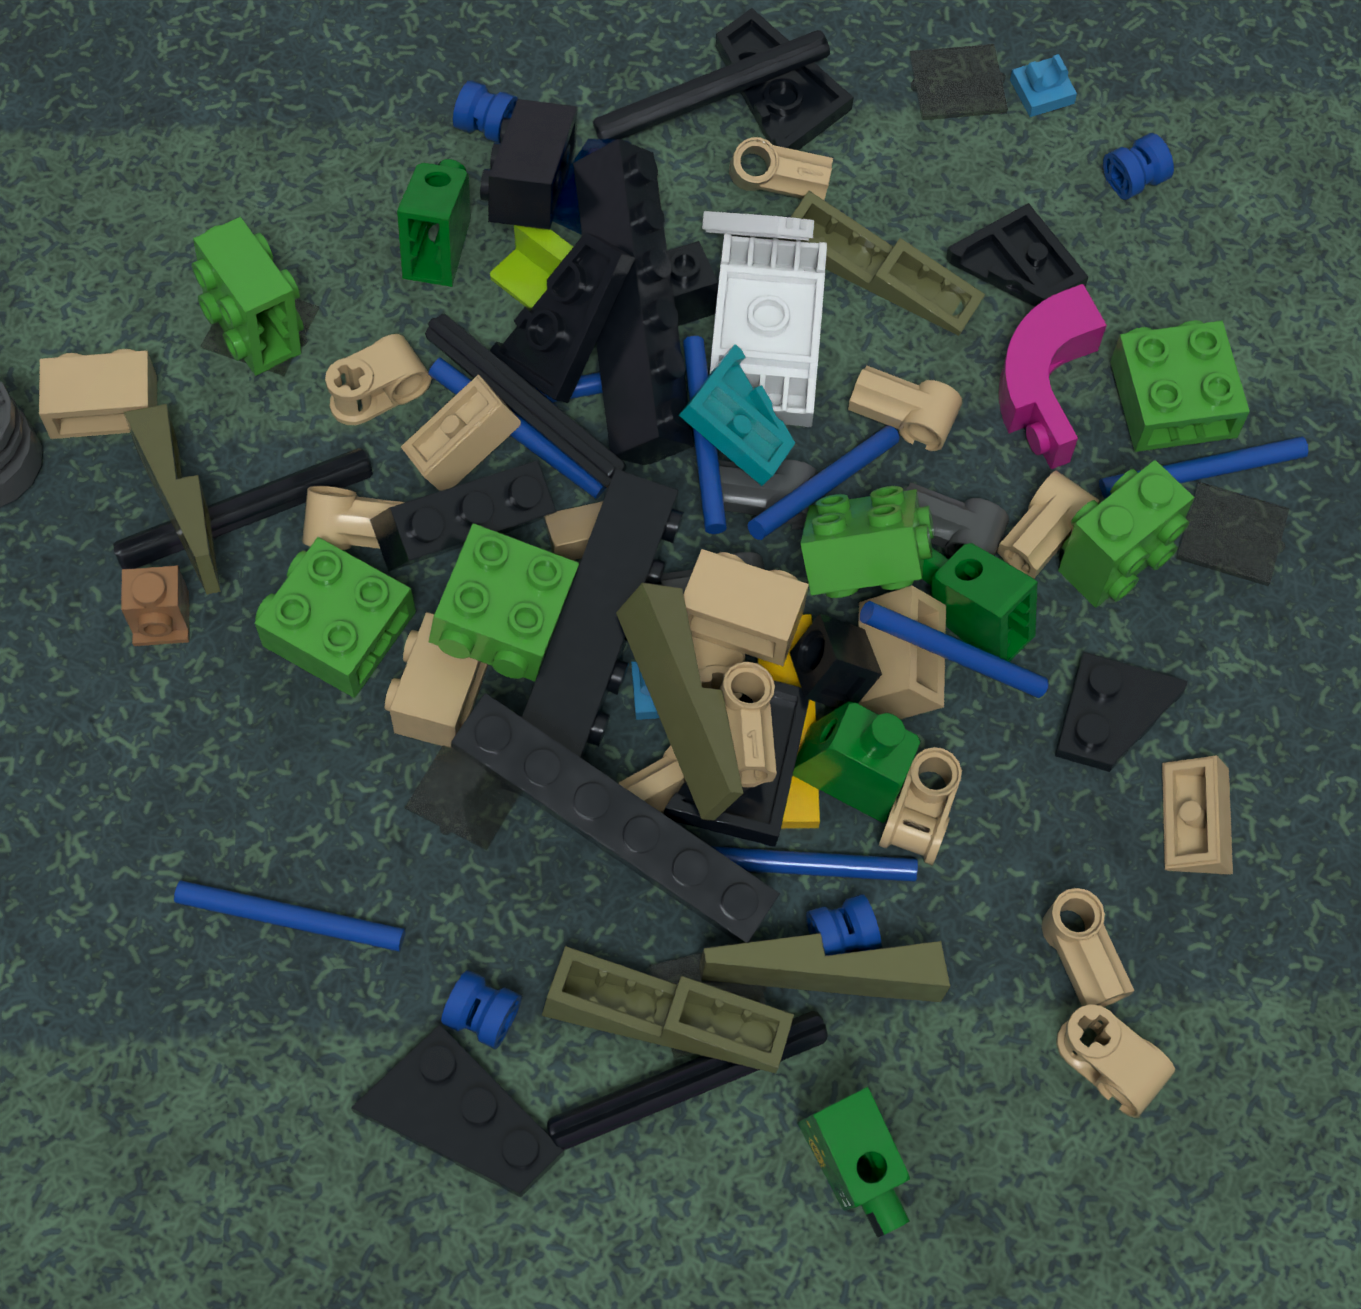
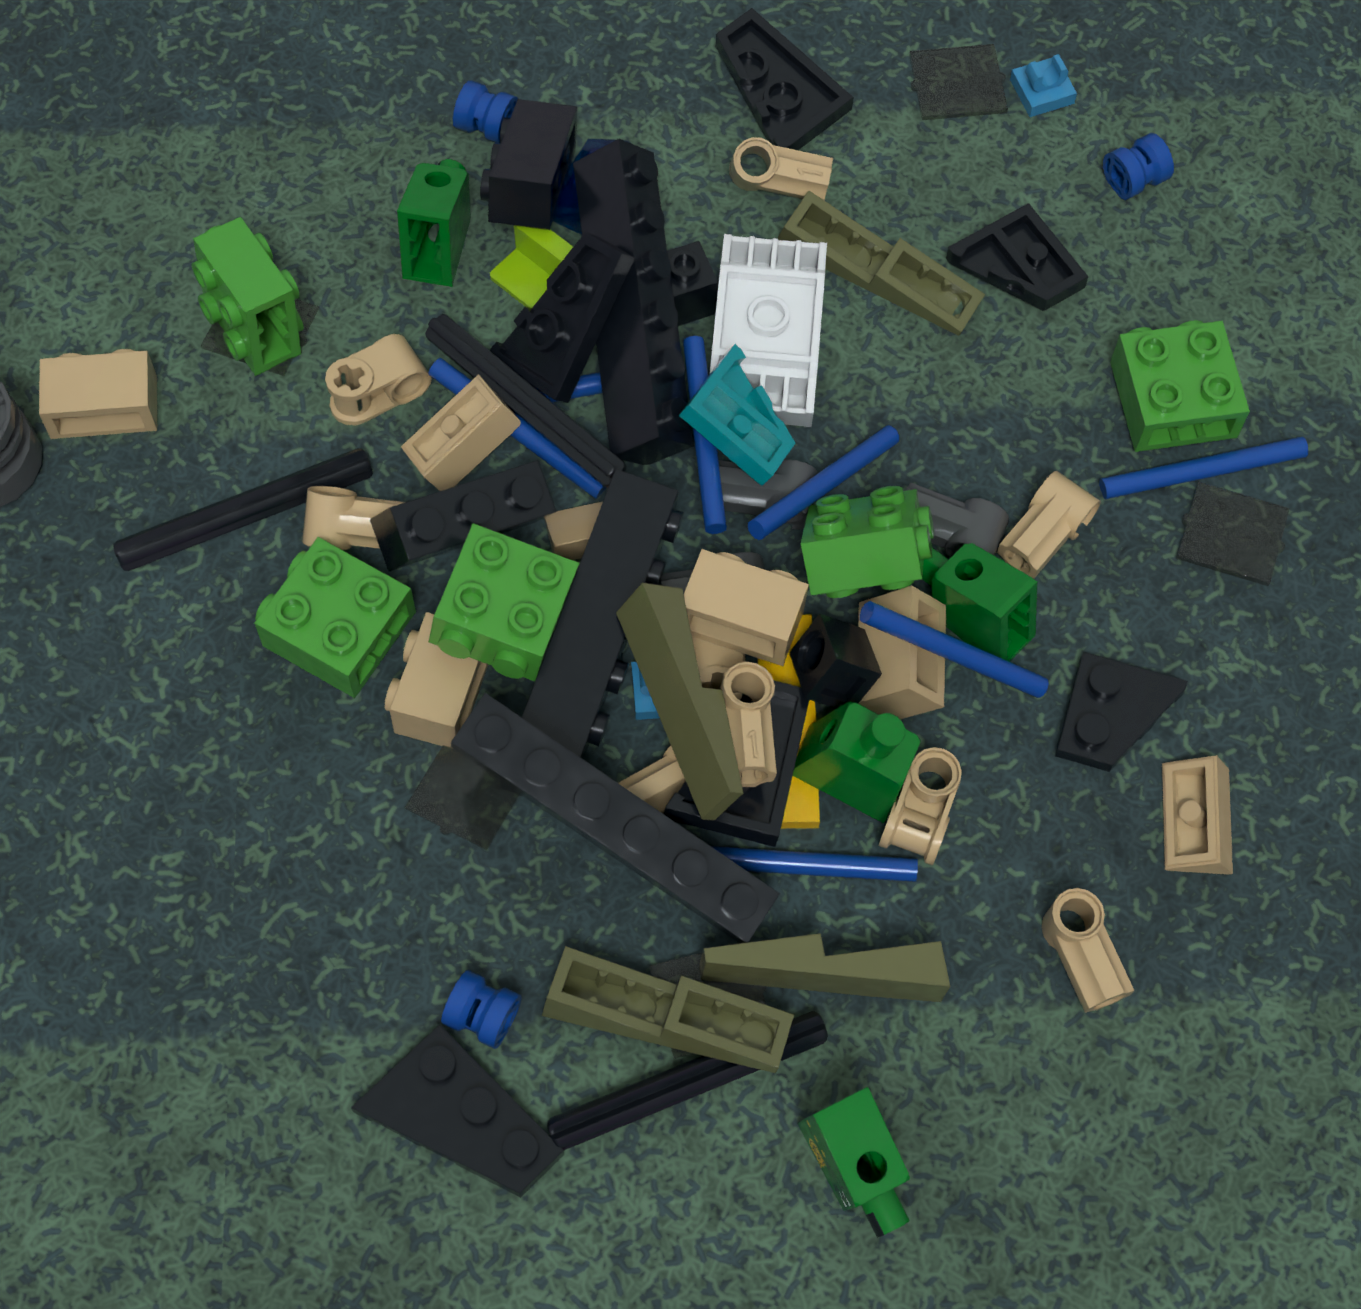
medium nougat brick [121,565,189,646] -> none
olive slope [124,404,221,594] -> none
blue bar [174,880,405,952] -> none
black axle [593,30,830,145] -> none
white tile [702,211,814,241] -> none
blue wheel [806,894,882,956] -> none
tan piece [848,365,963,451] -> none
dark pink arch [999,284,1107,469] -> none
tan piece [1057,1004,1175,1118] -> none
bright green brick [1058,460,1195,608] -> none

